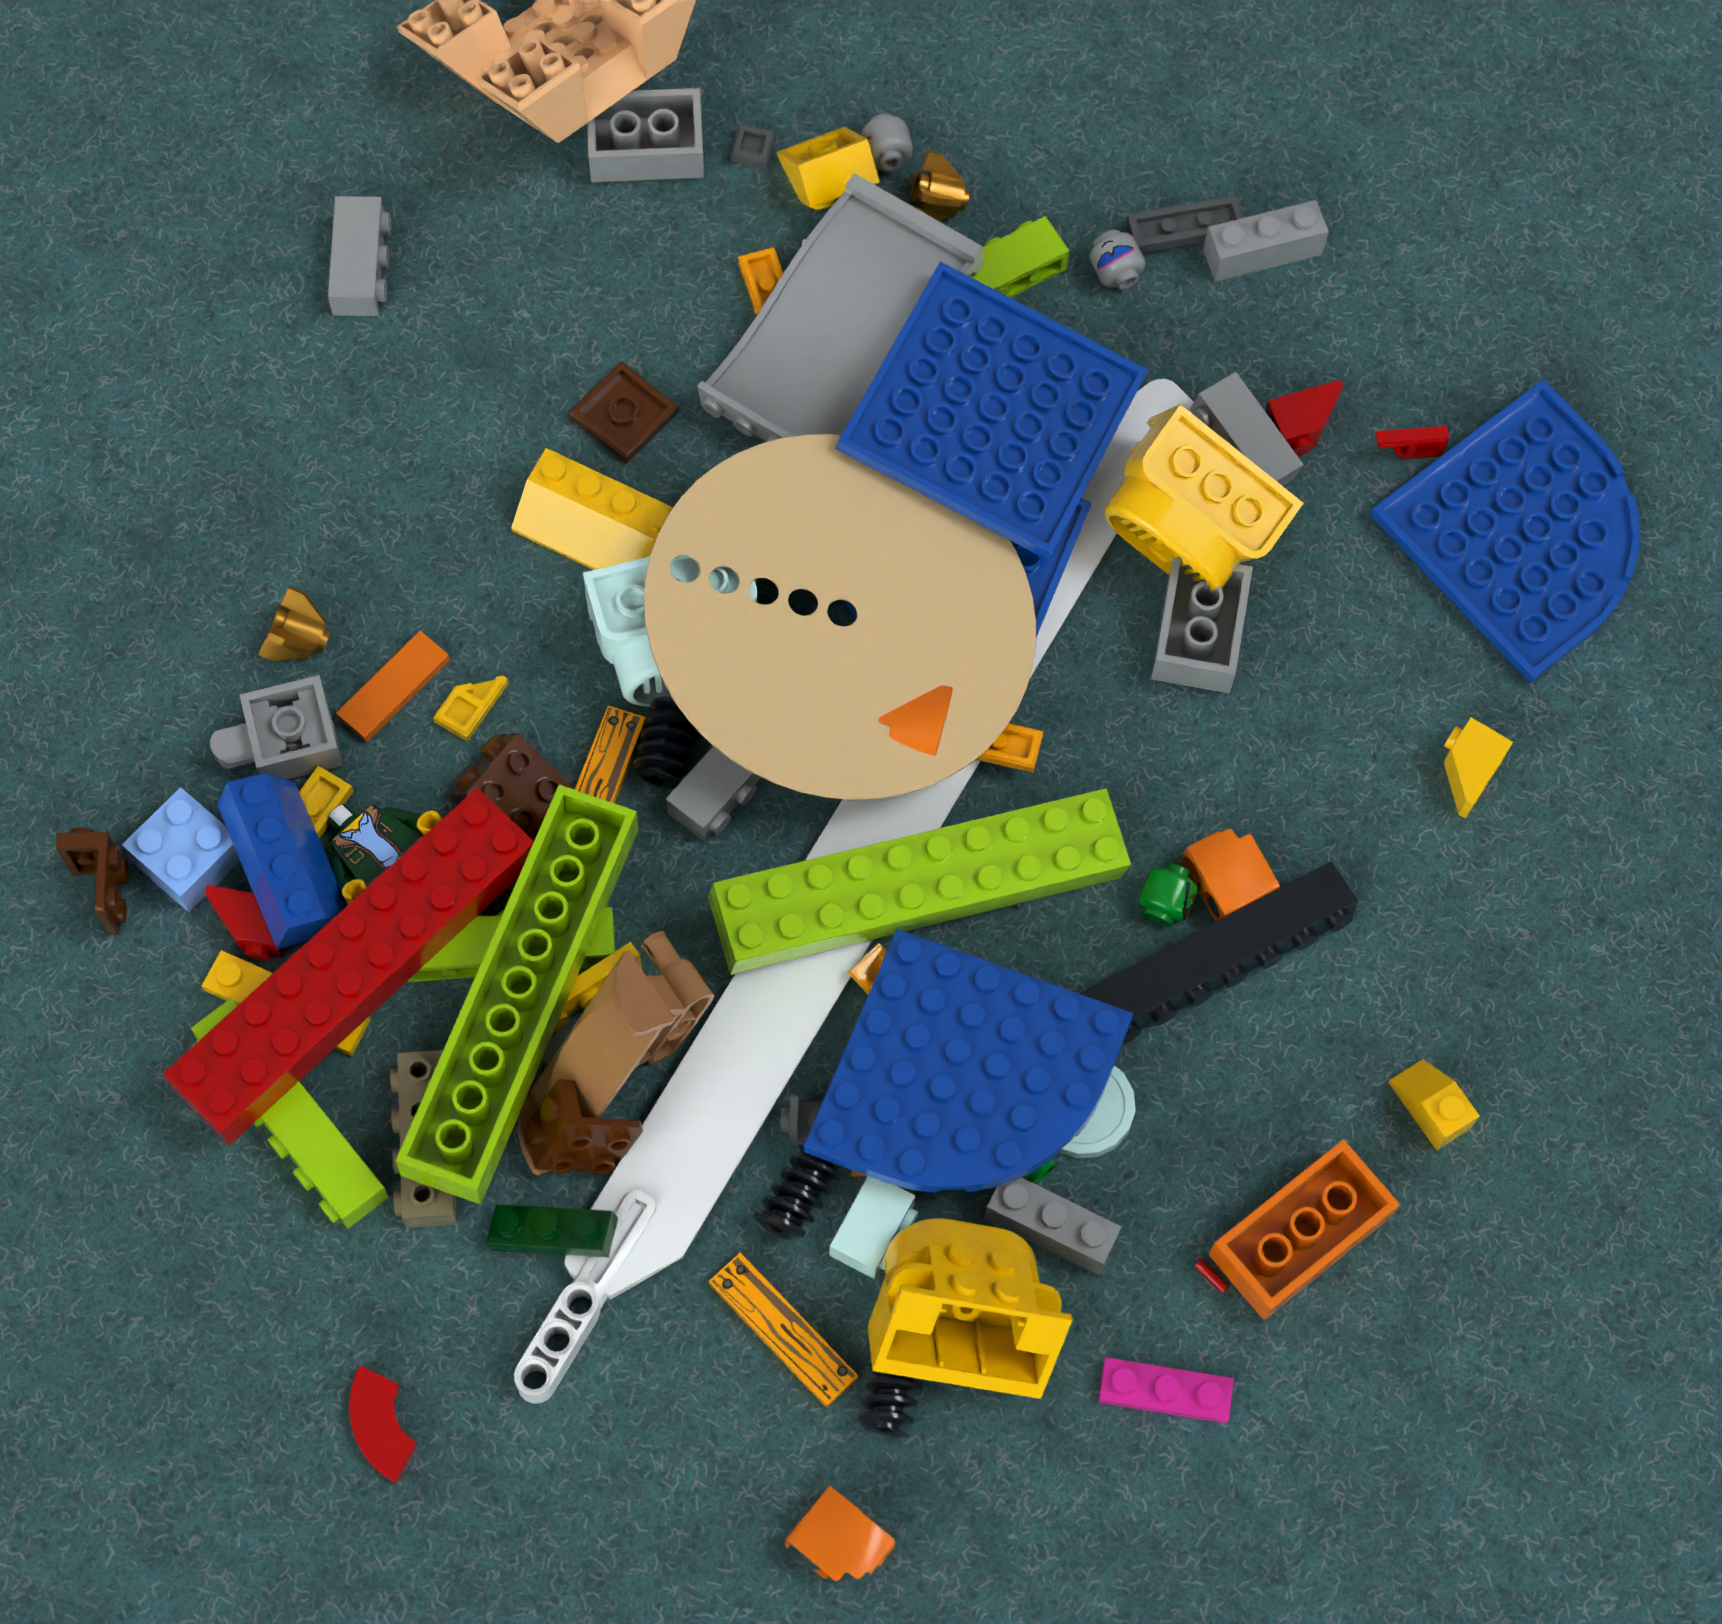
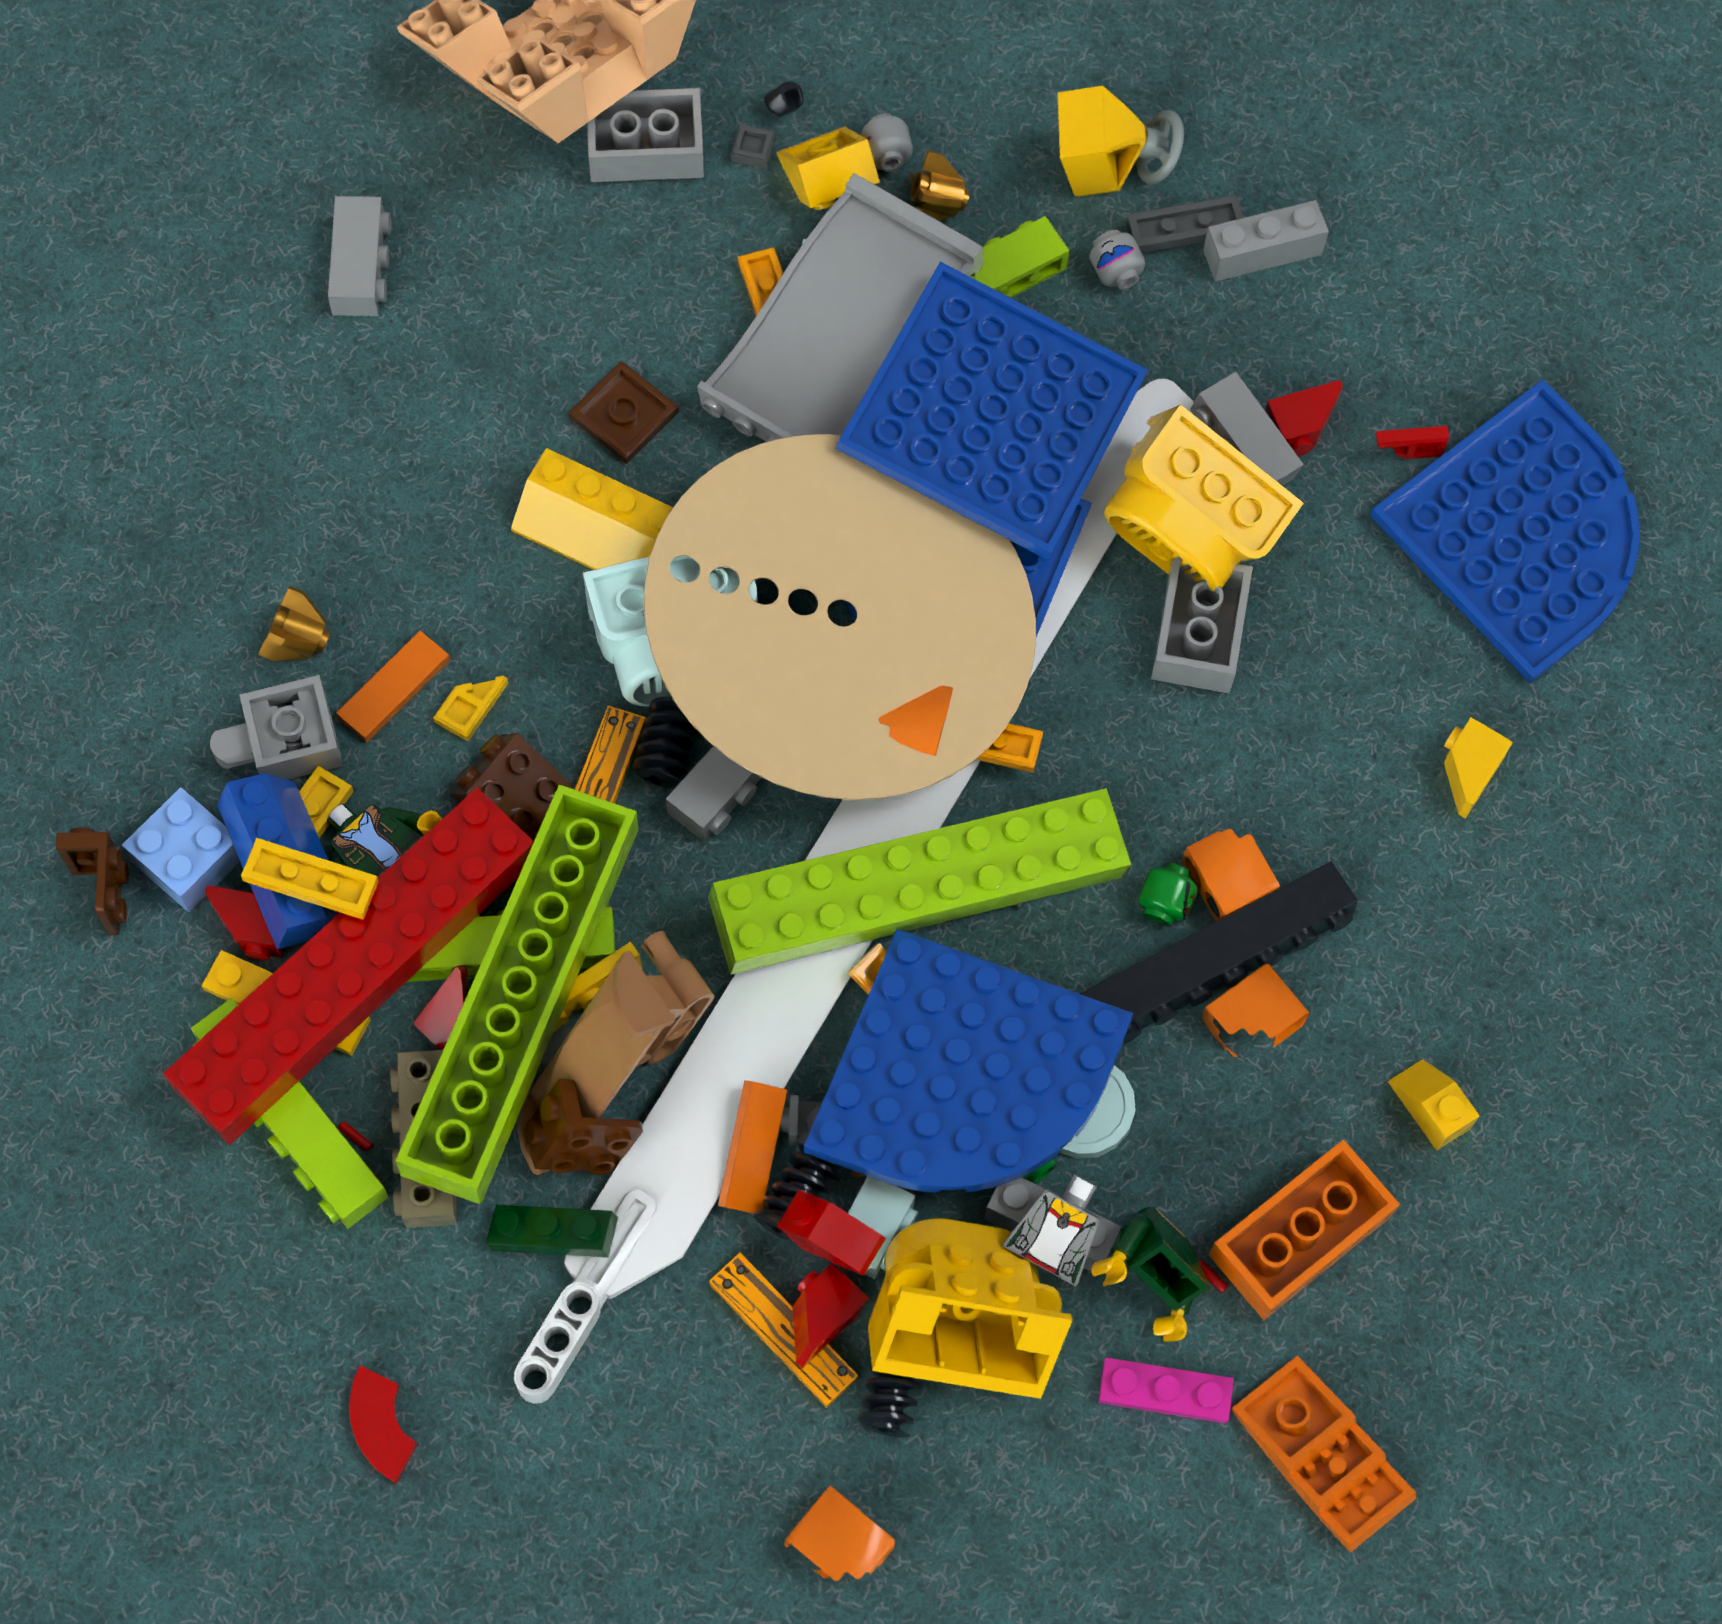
none -> yellow plate [241,838,378,920]
none -> red piece [338,1121,374,1152]
none -> red tile [413,965,468,1050]
none -> orange tile [718,1080,787,1213]
none -> black piece [764,81,804,117]
none -> red slope [777,1190,886,1276]
none -> red slope [792,1263,869,1369]
none -> torso [1003,1174,1100,1287]
none -> yellow piece [1058,86,1184,197]
none -> dark green torso [1091,1207,1210,1342]
none -> orange piece [1202,963,1310,1057]
none -> orange slope [1232,1356,1416,1553]

